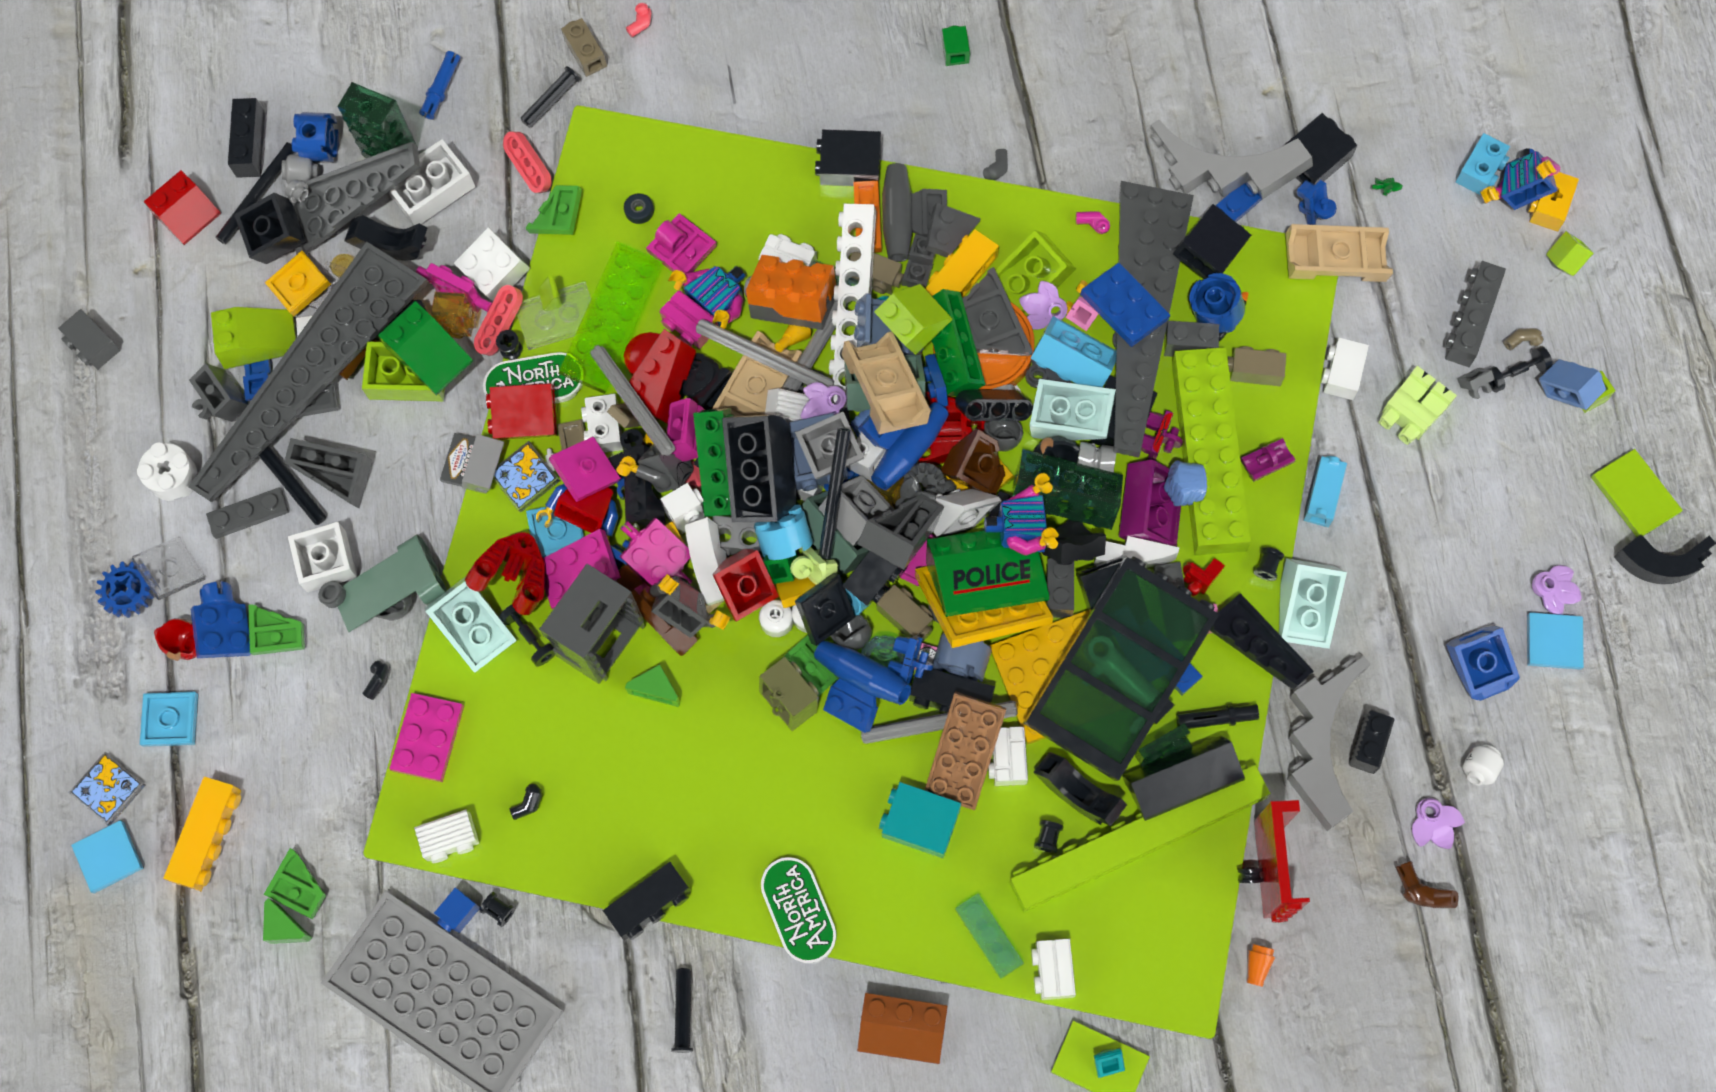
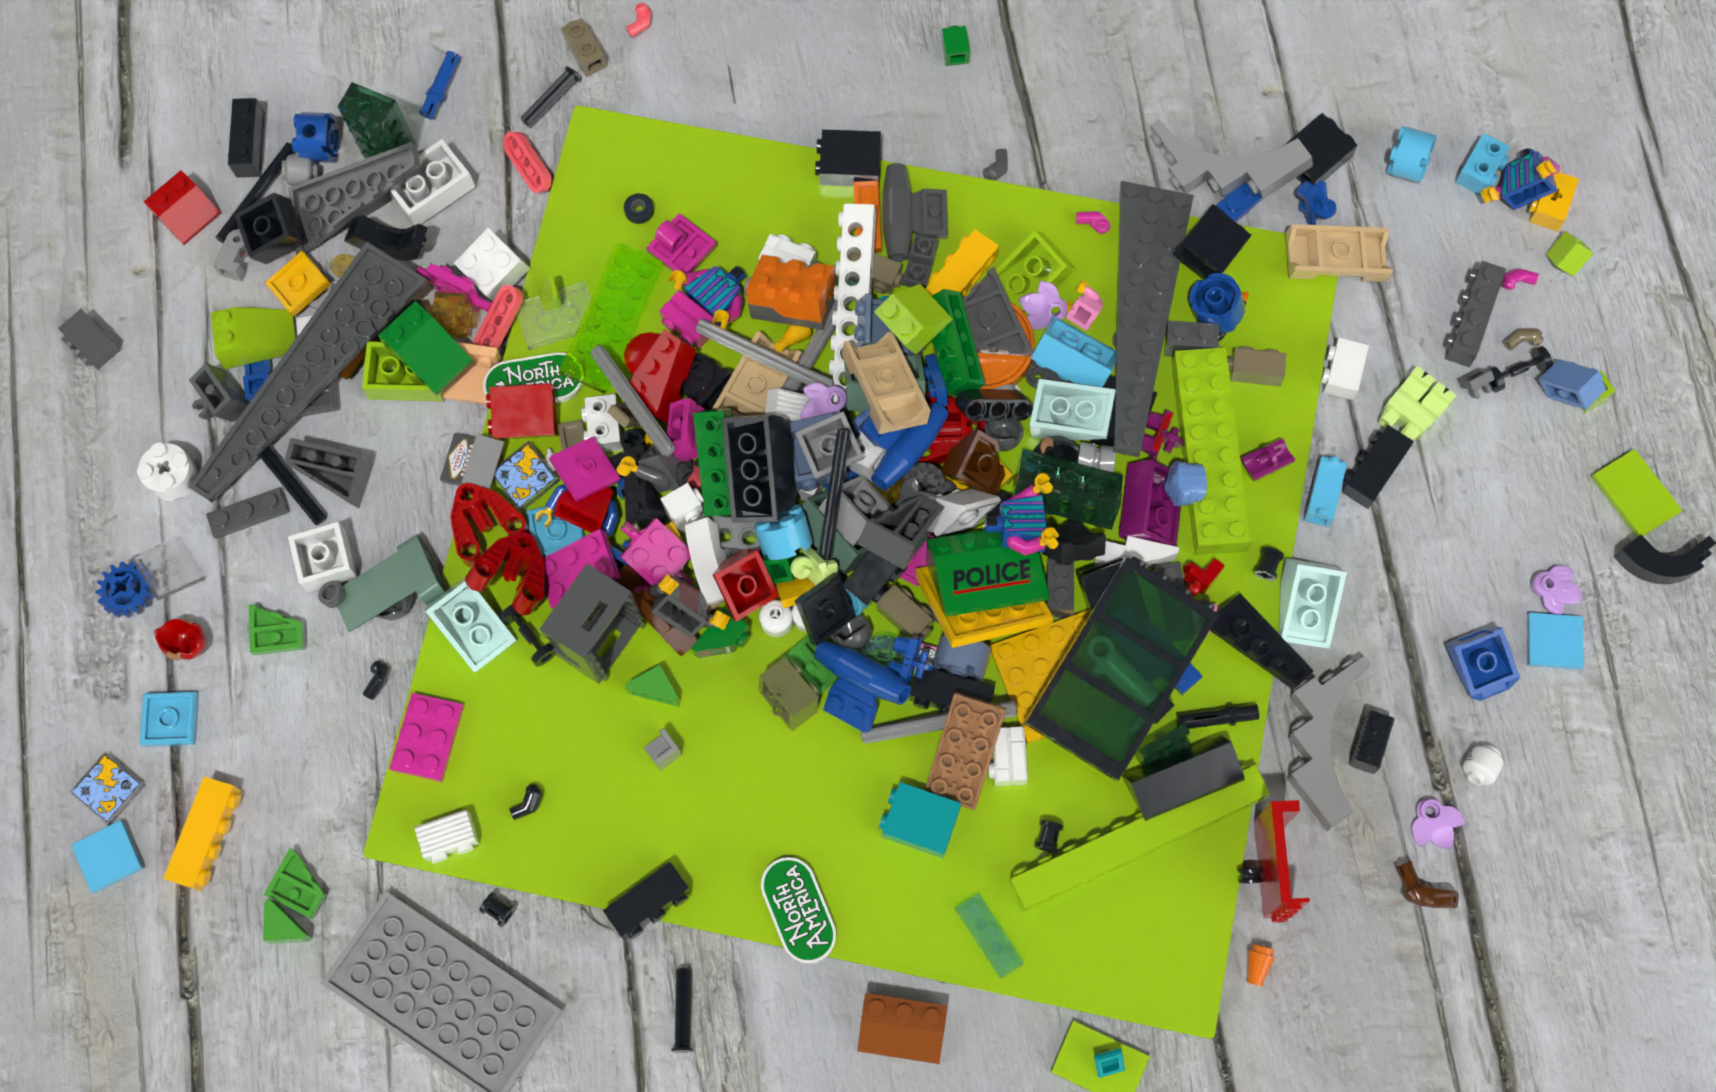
blue plate [190,581,251,659] -> none
light grey plate [285,180,309,203] -> none
blue brick [434,887,480,933] -> none
black bush [496,330,523,360] -> none
bright green wing [526,185,582,235] -> none
dark grey wing [924,203,980,258] -> none
white brick [1031,939,1076,1000] -> none
black arch [1033,752,1127,826] -> none
blue plate [1080,263,1170,347] -> none
green plant [1372,177,1403,196] -> none
none -> light grey leg [213,230,249,282]
none -> light nougat bracket [443,342,502,405]
none -> red connector [450,483,530,567]
none -> light grey panel [644,728,682,771]
none -> green slope [691,607,751,658]
none -> black brick [1342,425,1414,509]
none -> medium azure brick [1387,126,1437,183]
none -> dark pink arm [1501,268,1539,290]

